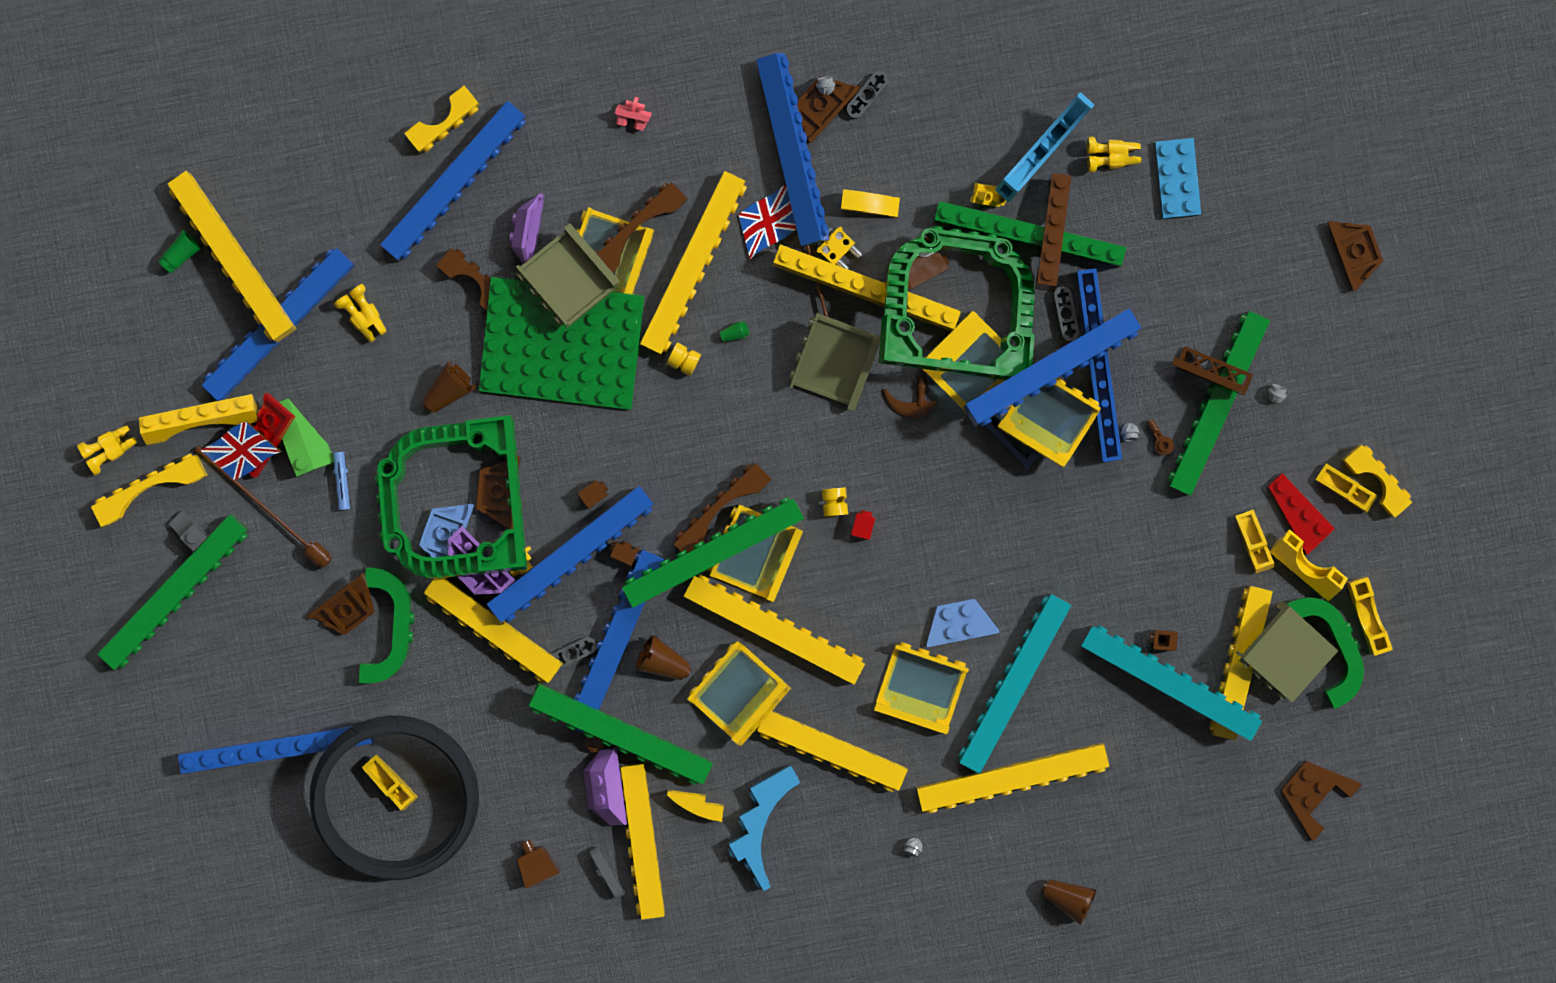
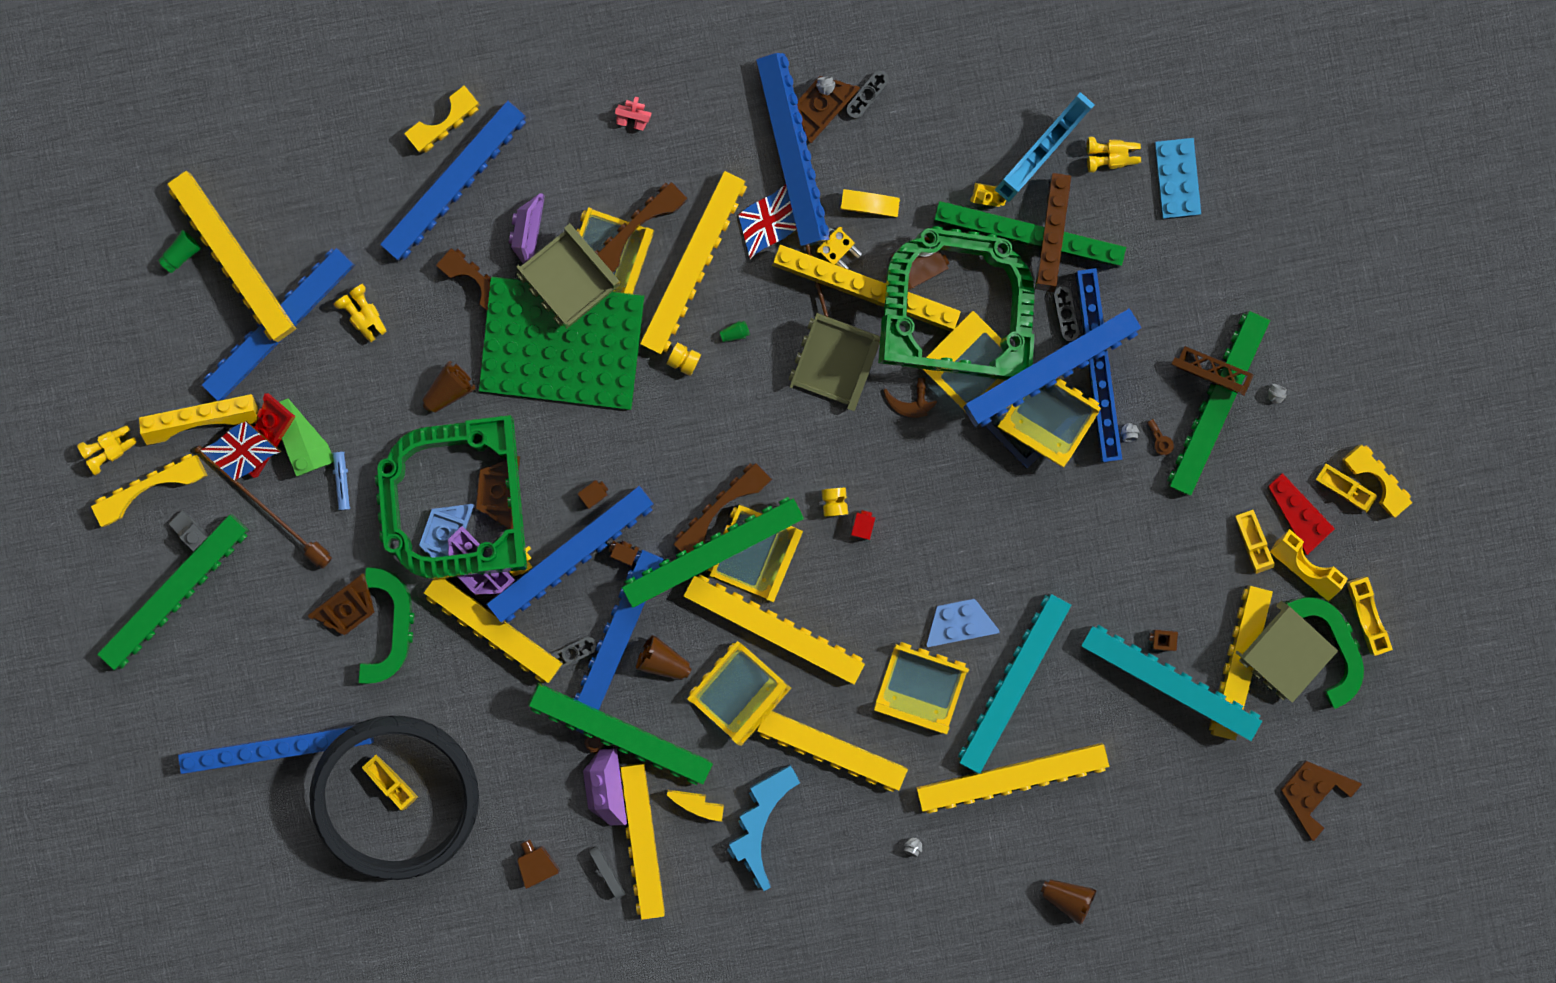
reddish brown wing [1327,221,1383,292] -> none

